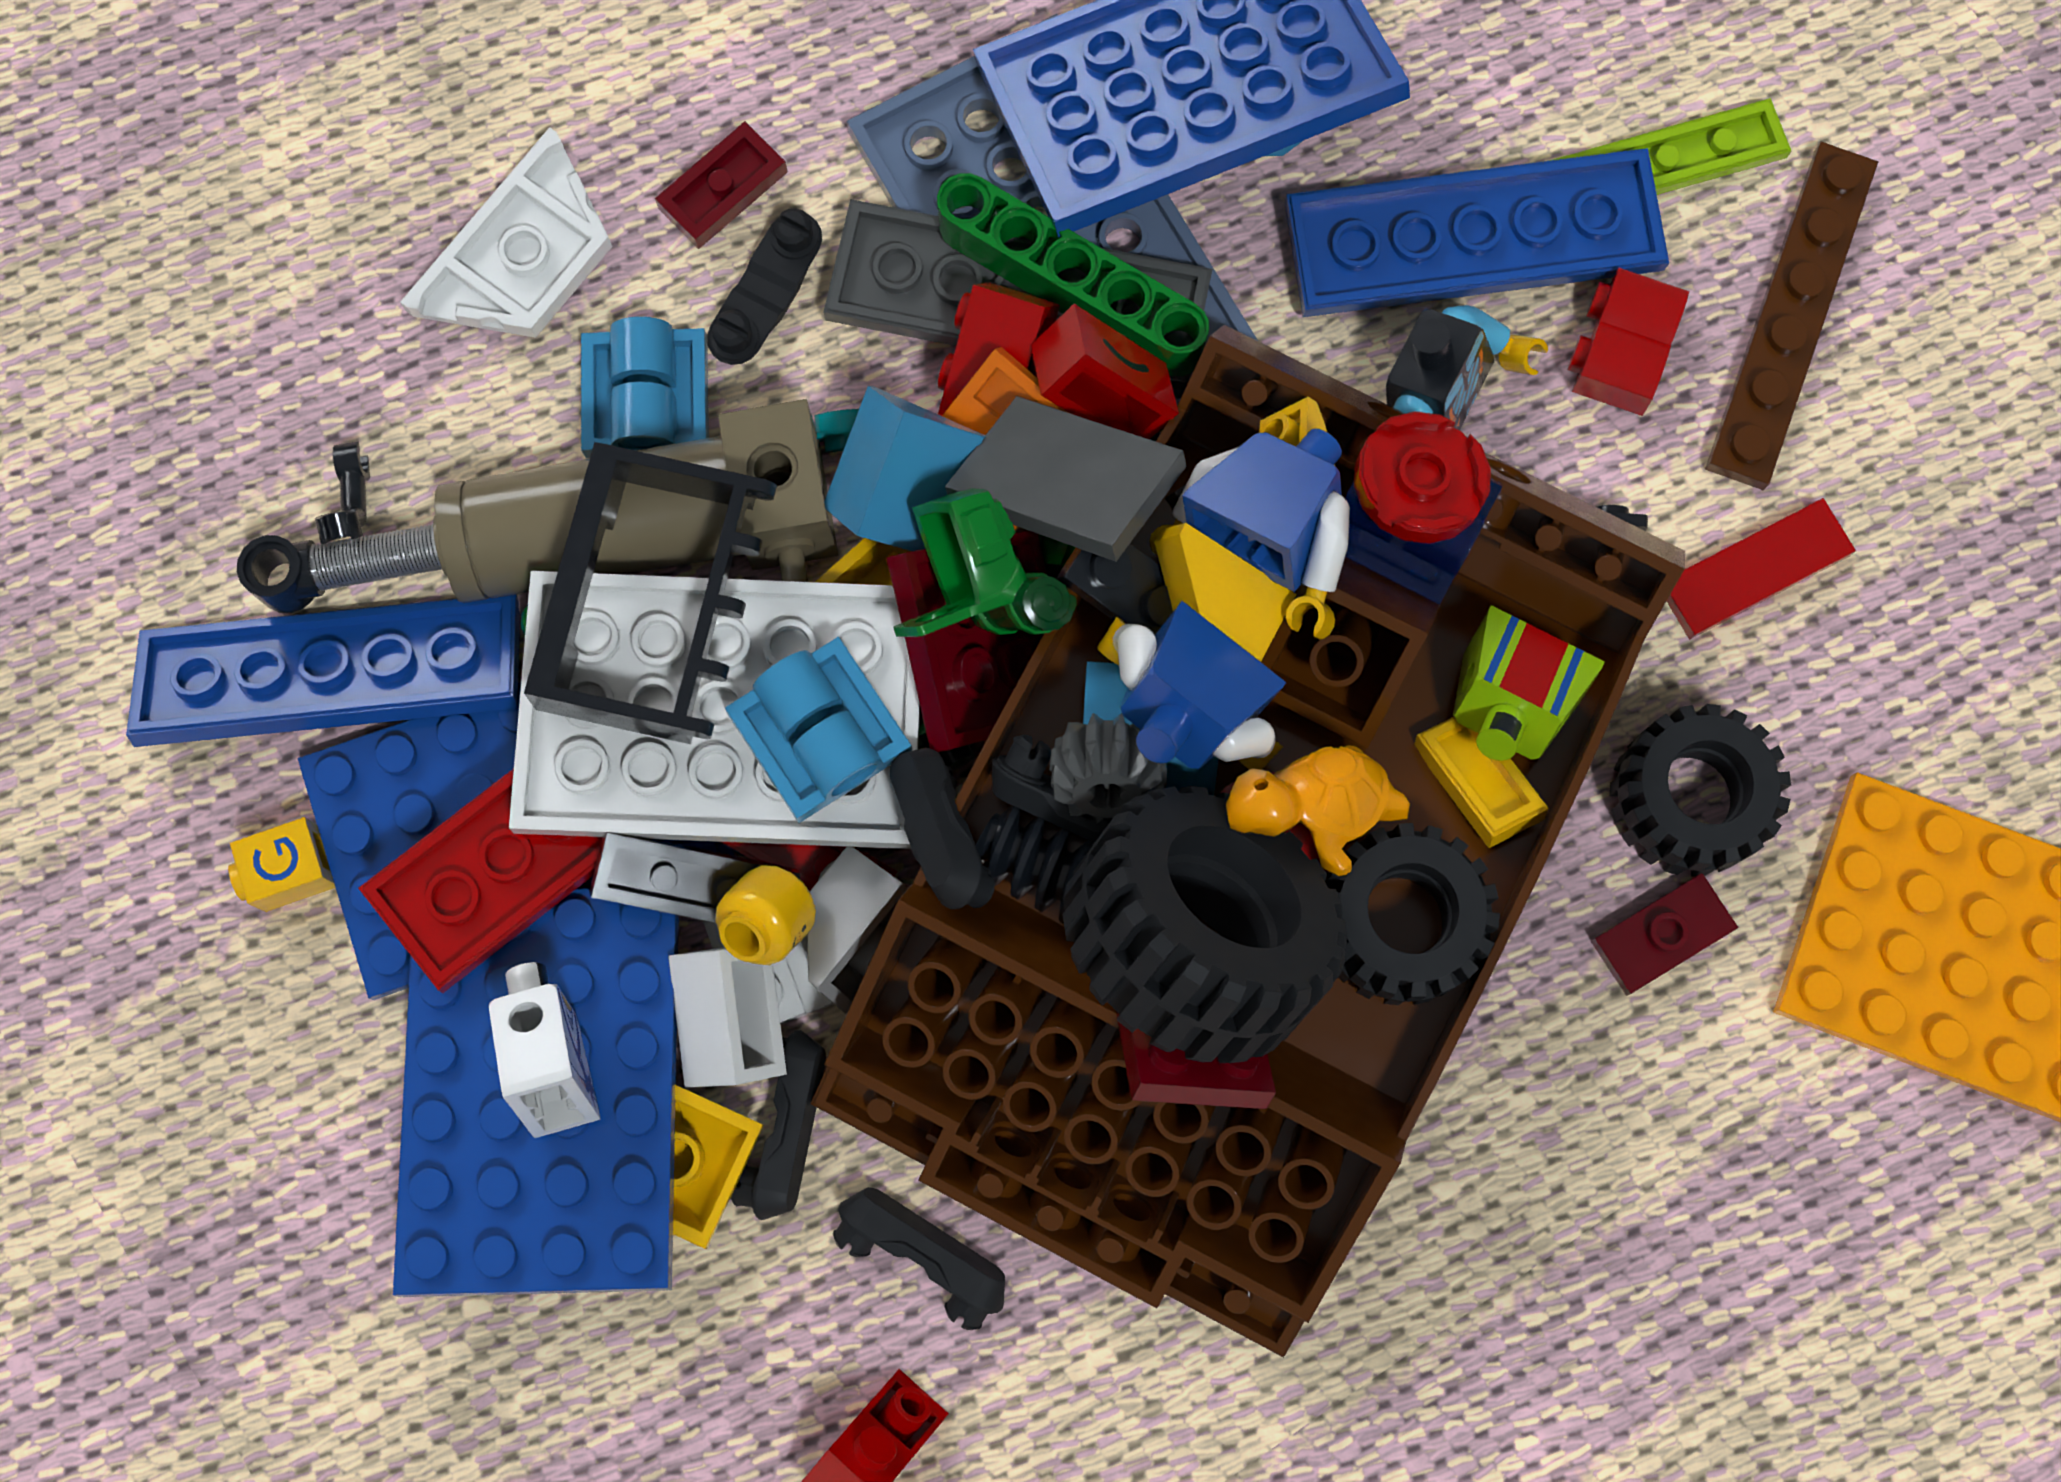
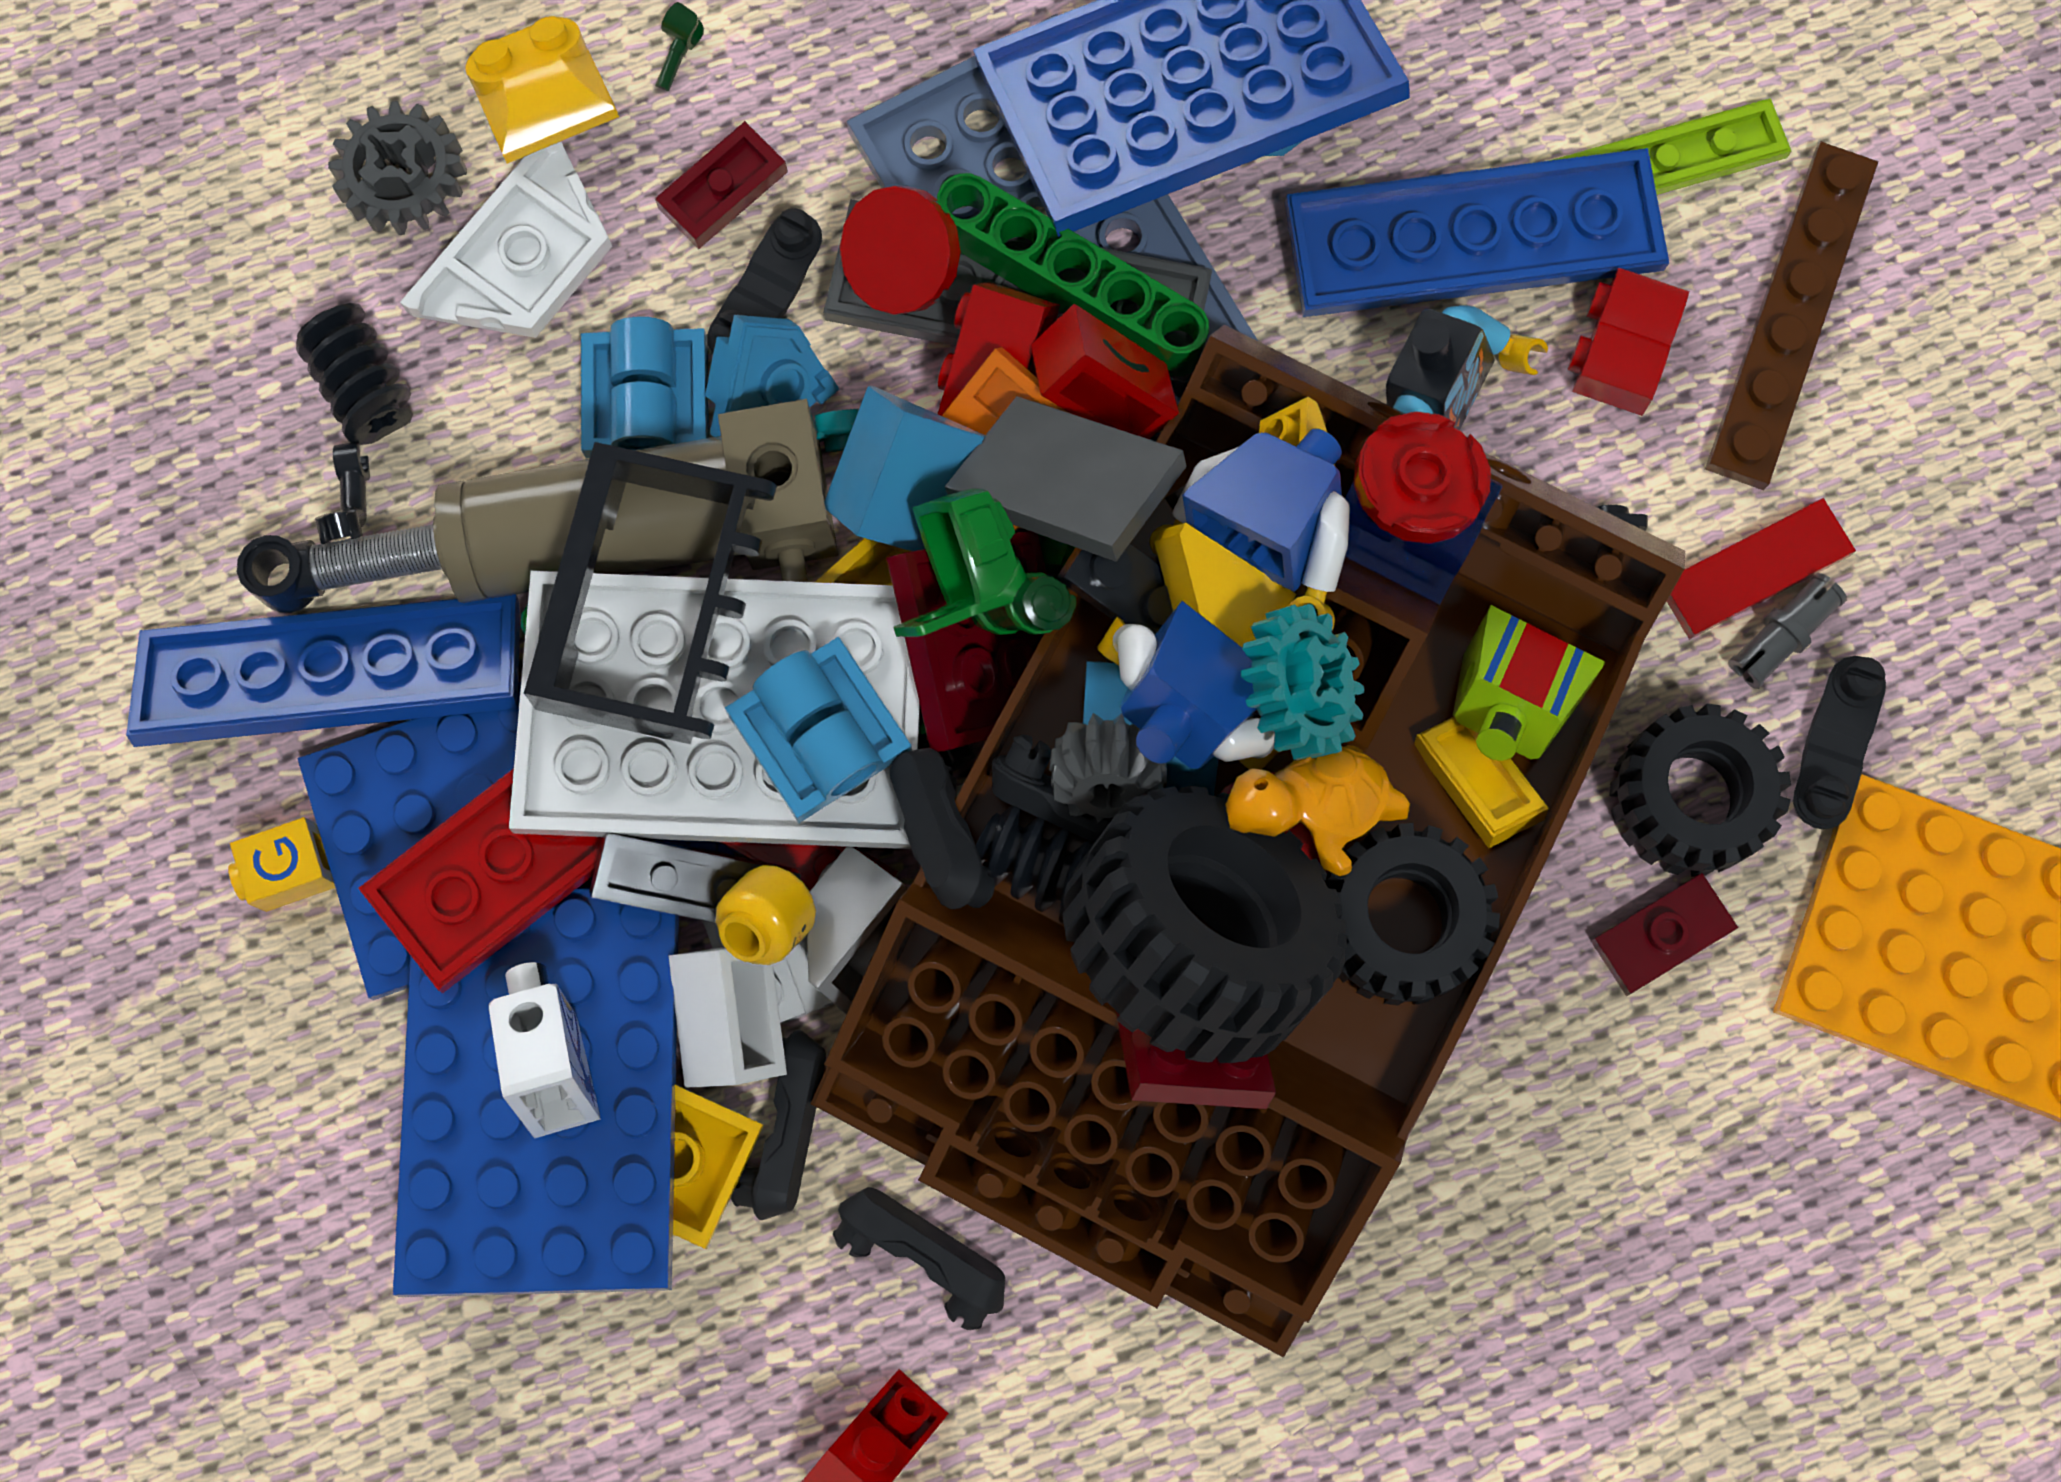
none -> black piece [296,303,413,445]
none -> dark grey gear [328,101,467,235]
none -> yellow slope [465,16,619,164]
none -> dark green hand [655,2,704,91]
none -> dark azure plate [705,315,840,437]
none -> red tile [840,186,961,315]
none -> teal gear [1241,604,1364,760]
none -> dark grey pin [1728,573,1847,689]
none -> black piece [1793,656,1886,829]

